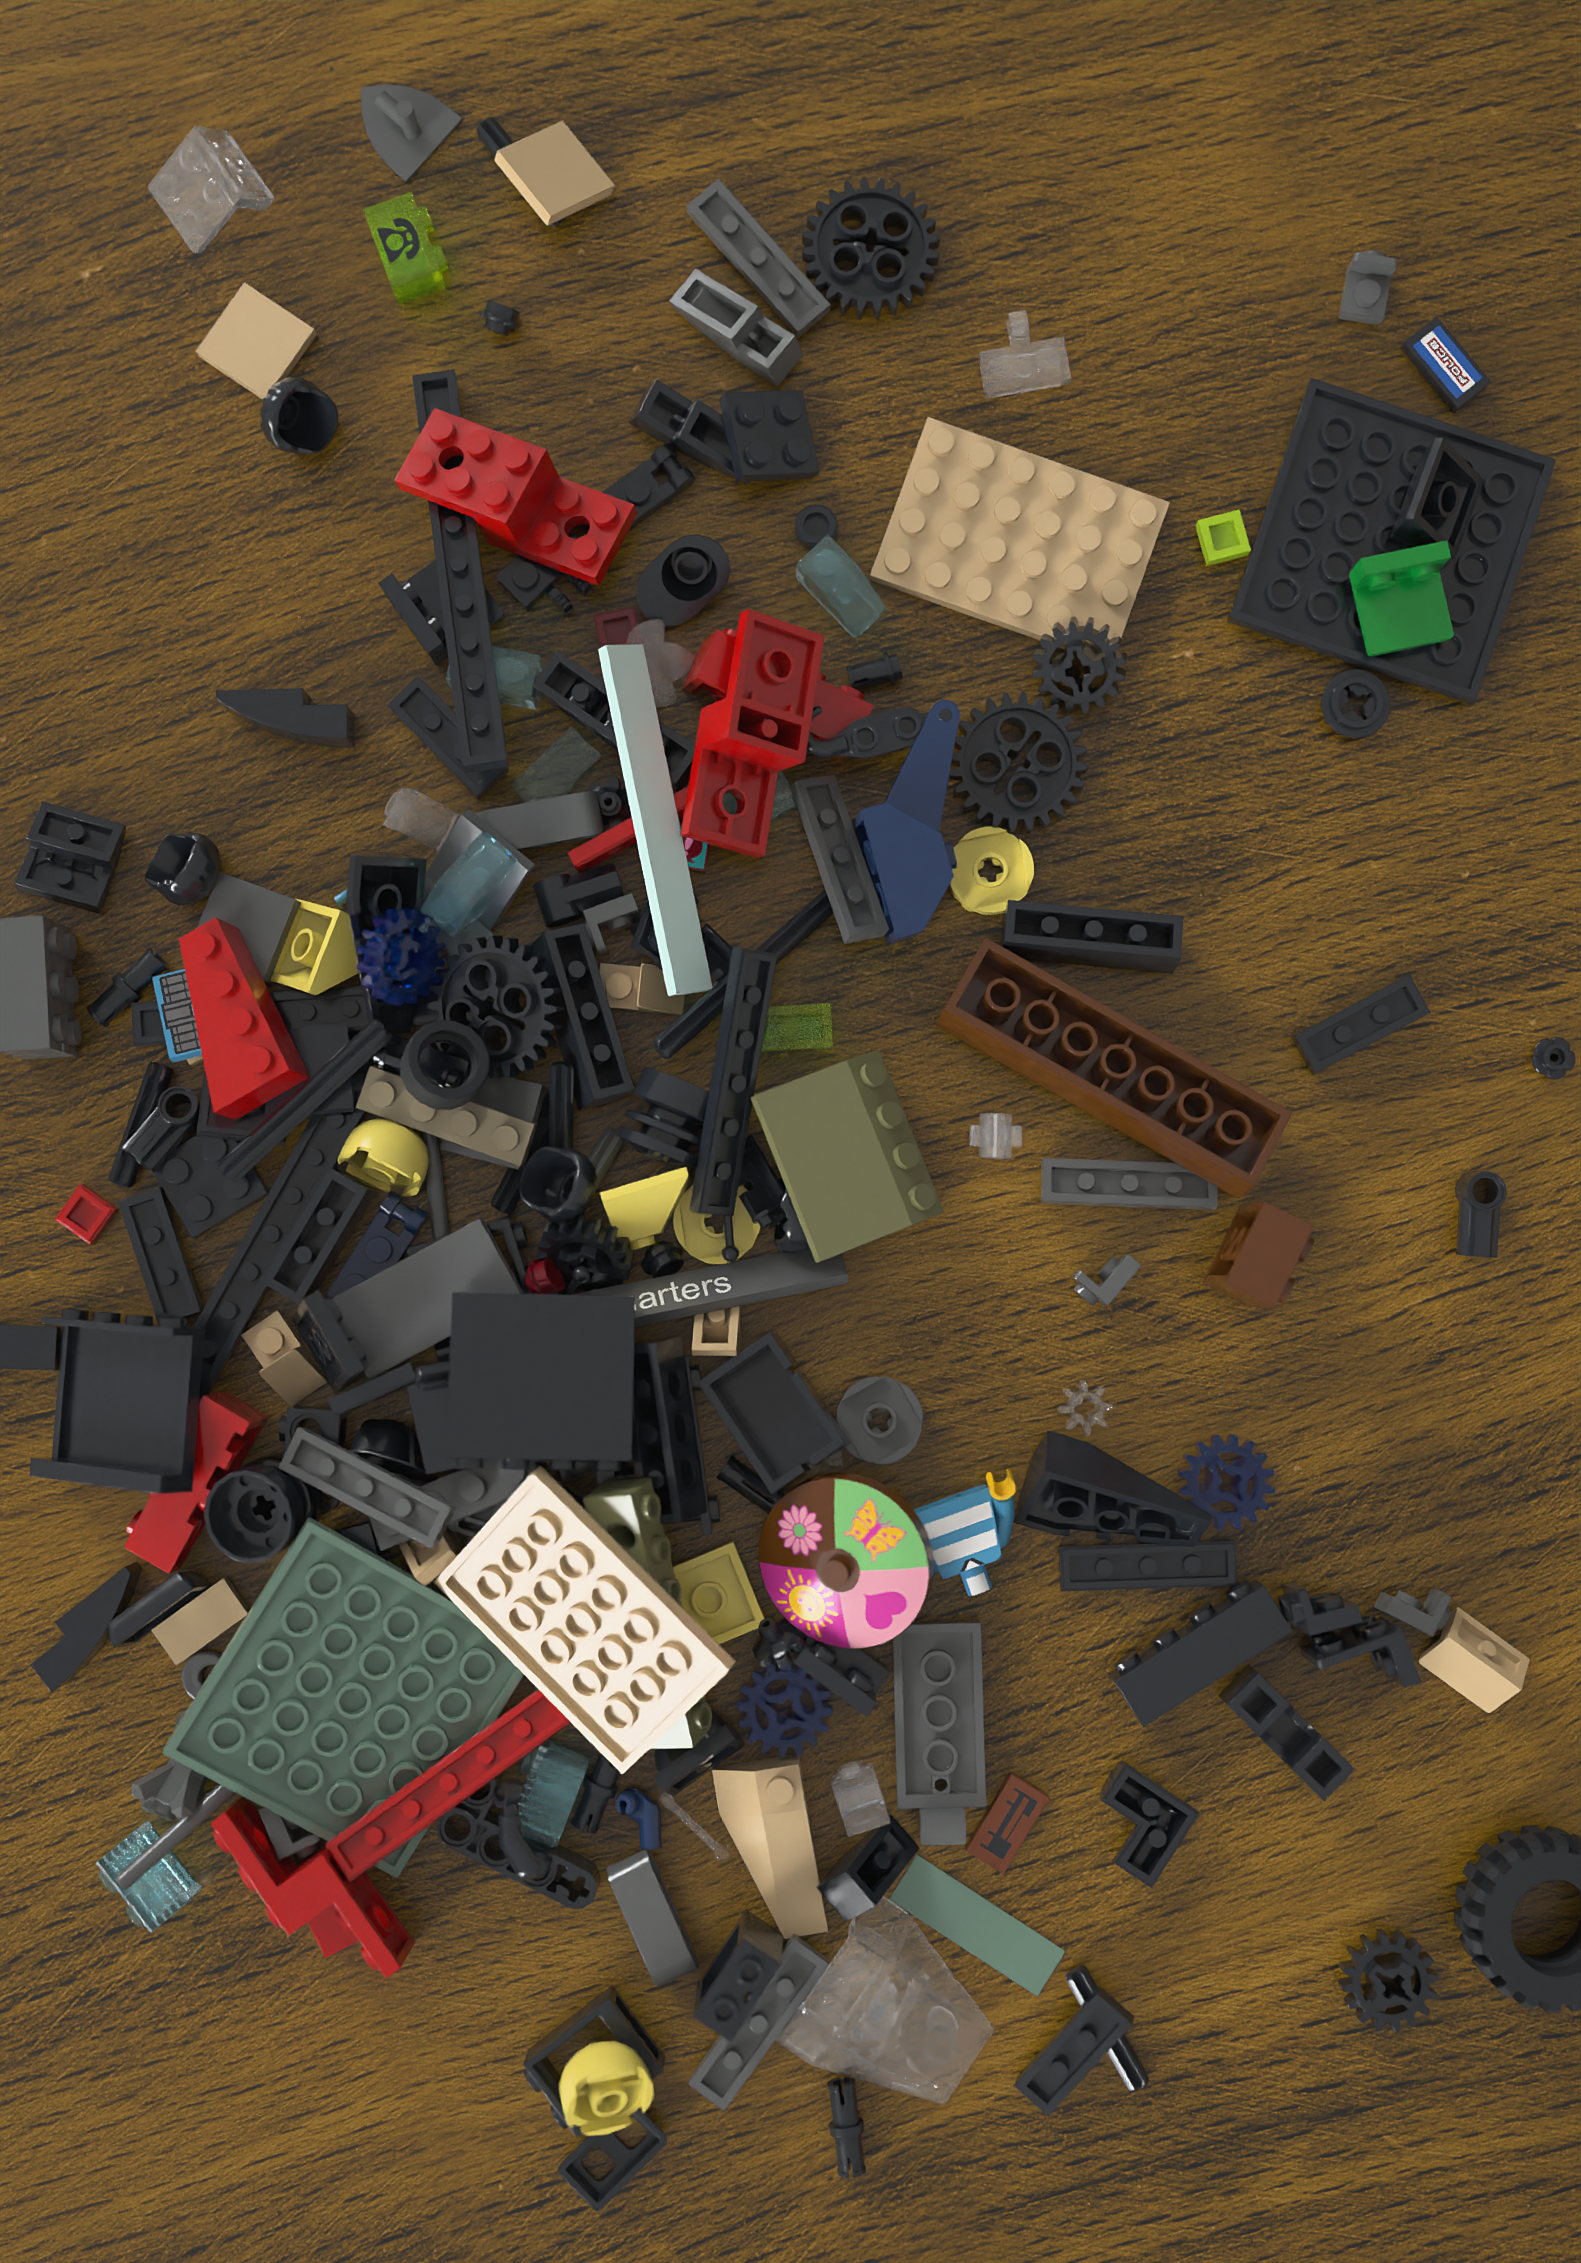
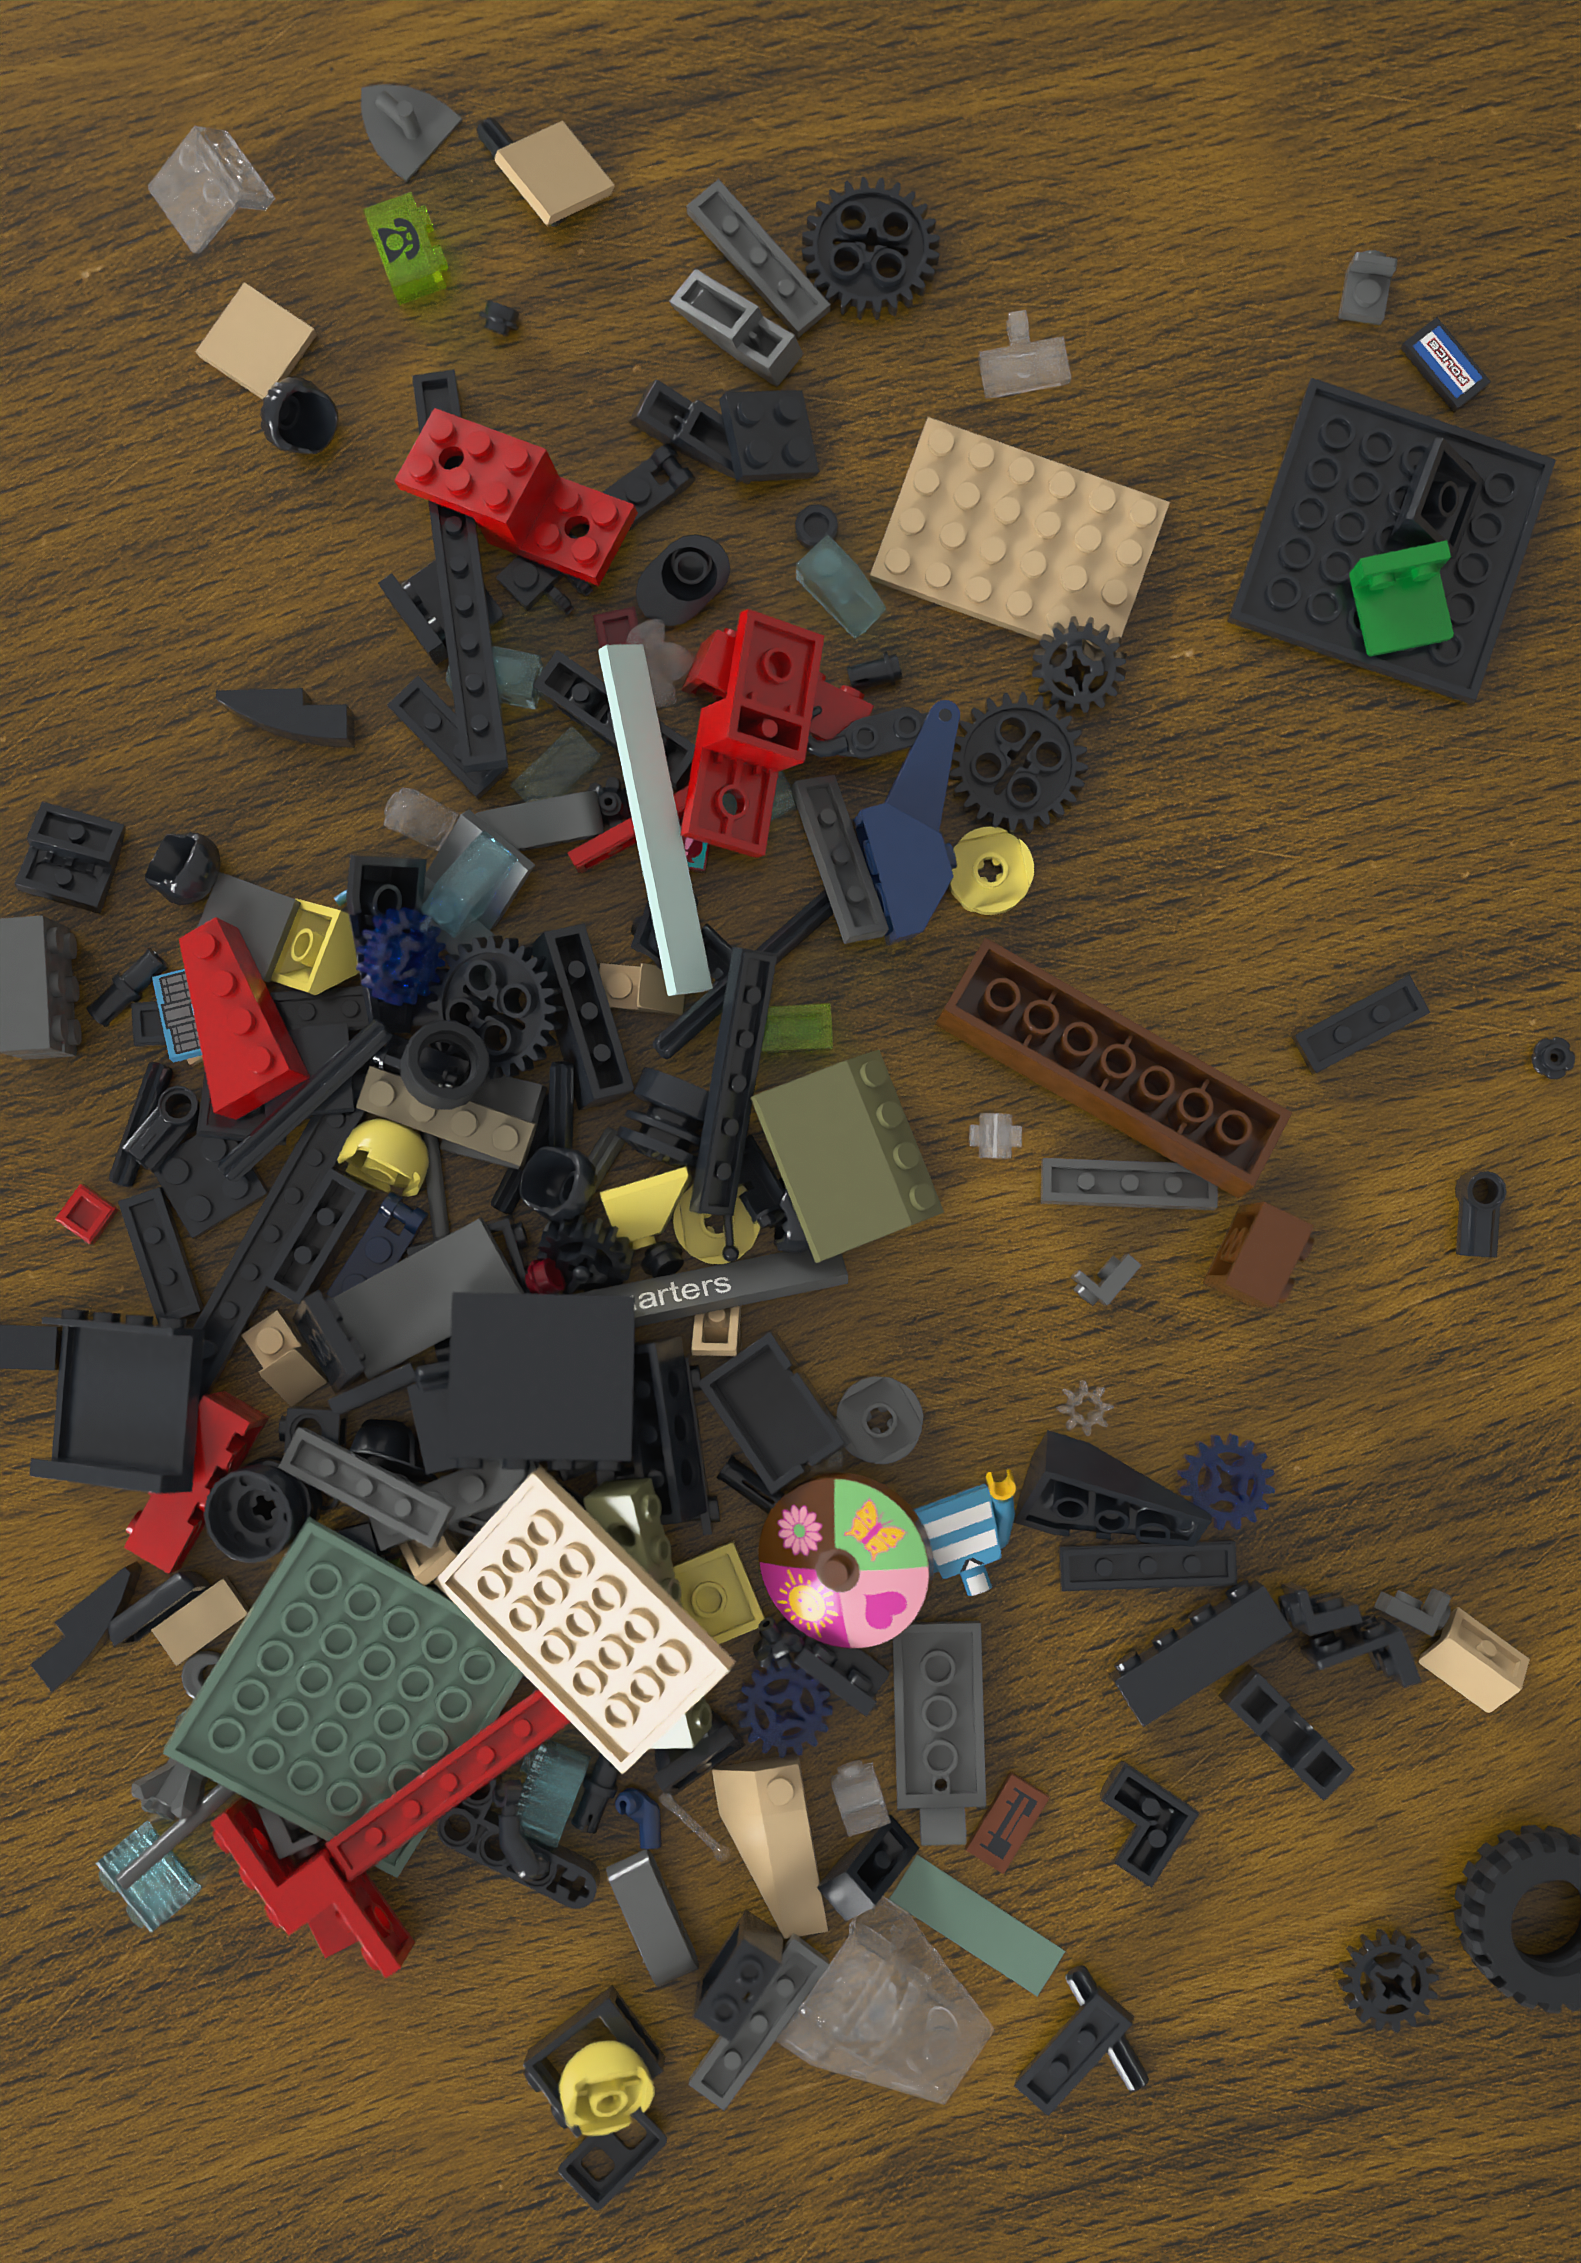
black piece [533,862,625,928] -> none
dark grey bracket [582,893,641,956] -> none
black pin [827,2077,866,2178] -> none
black brick [1001,900,1184,974] -> none
lime plate [1195,510,1251,566] -> none
black gear [1319,670,1391,740] -> none

